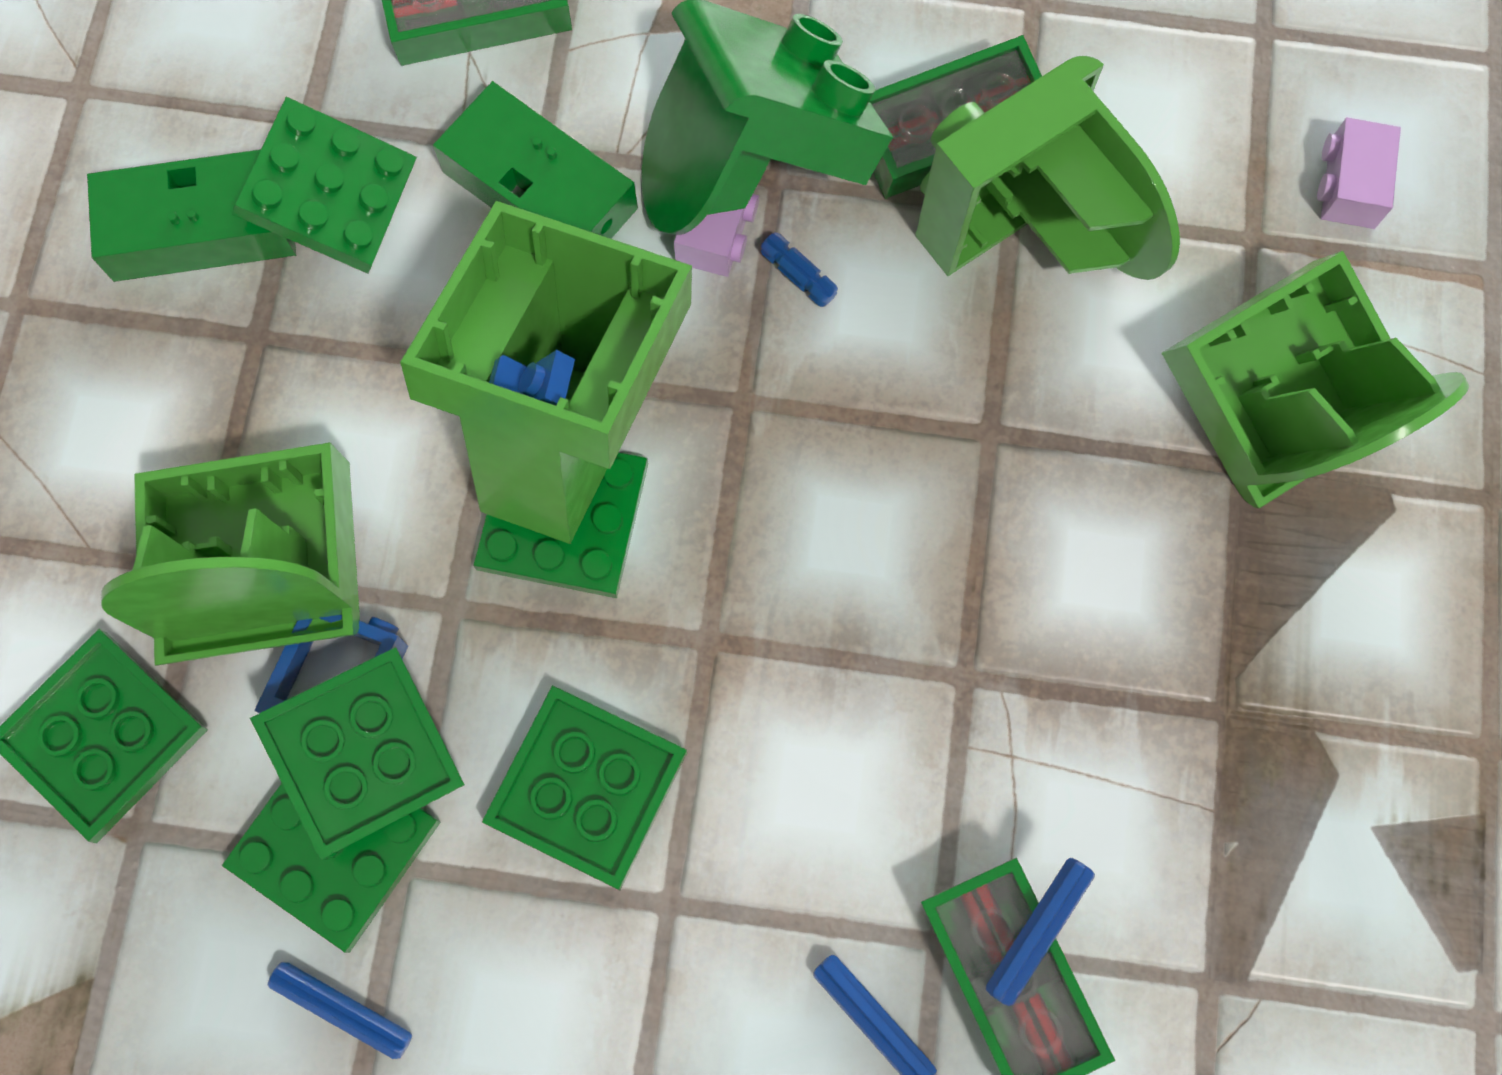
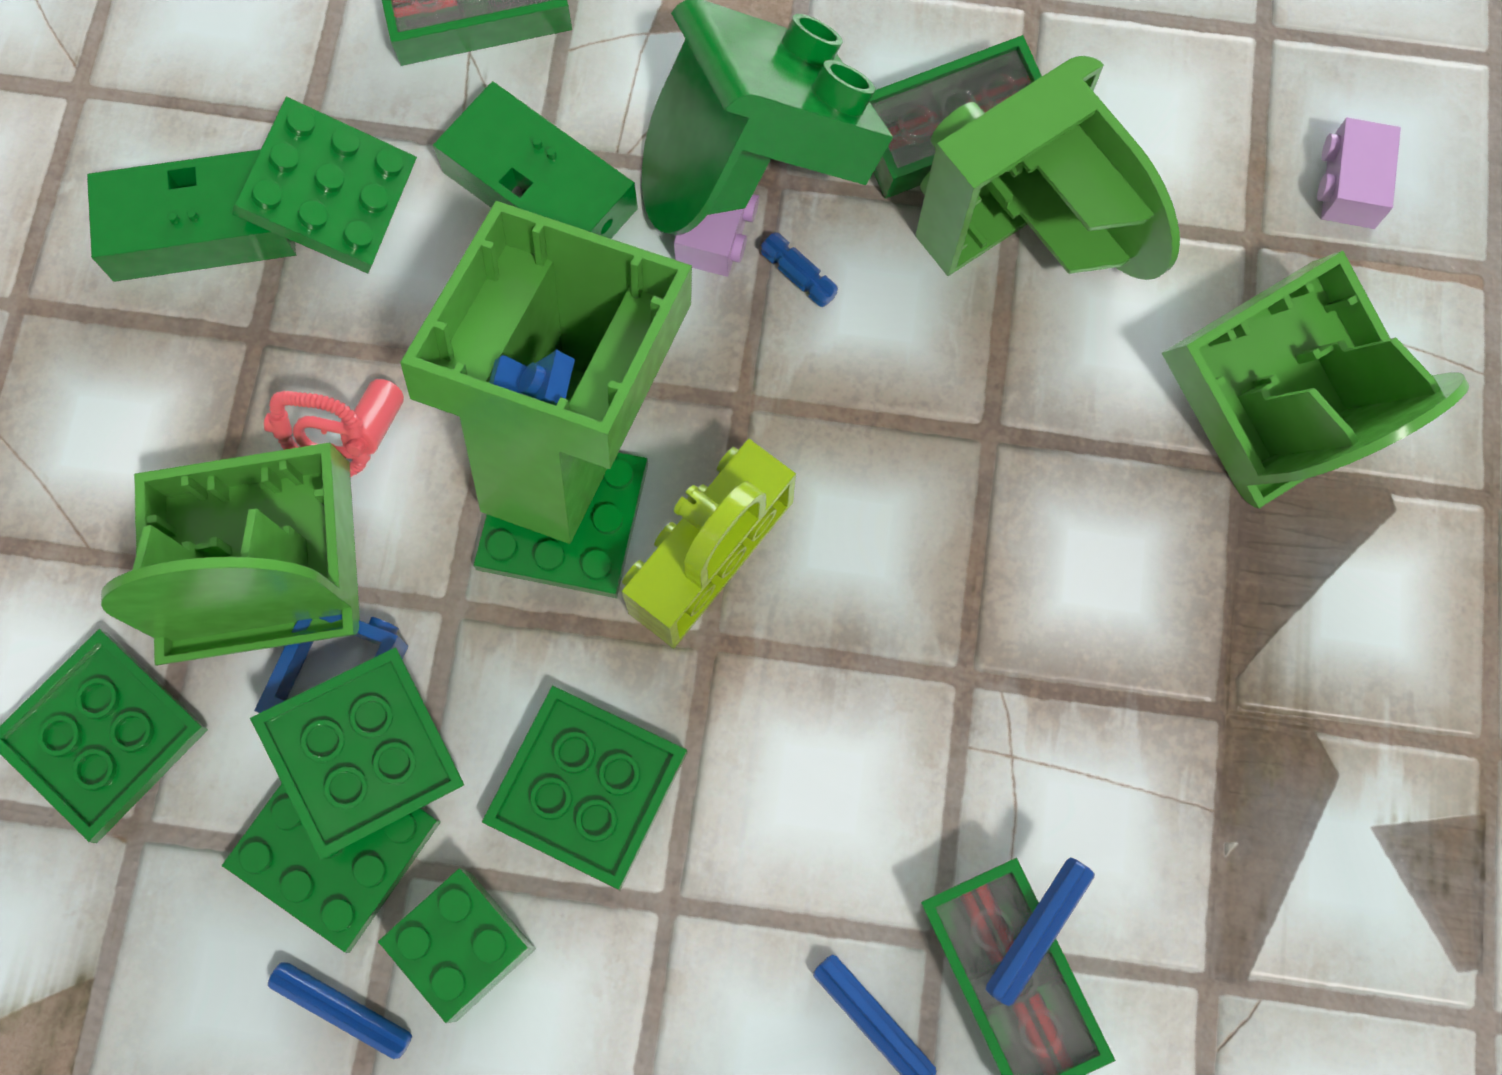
none -> coral piece [264,379,404,477]
none -> green brick [378,868,536,1023]
none -> lime brick [622,438,796,649]

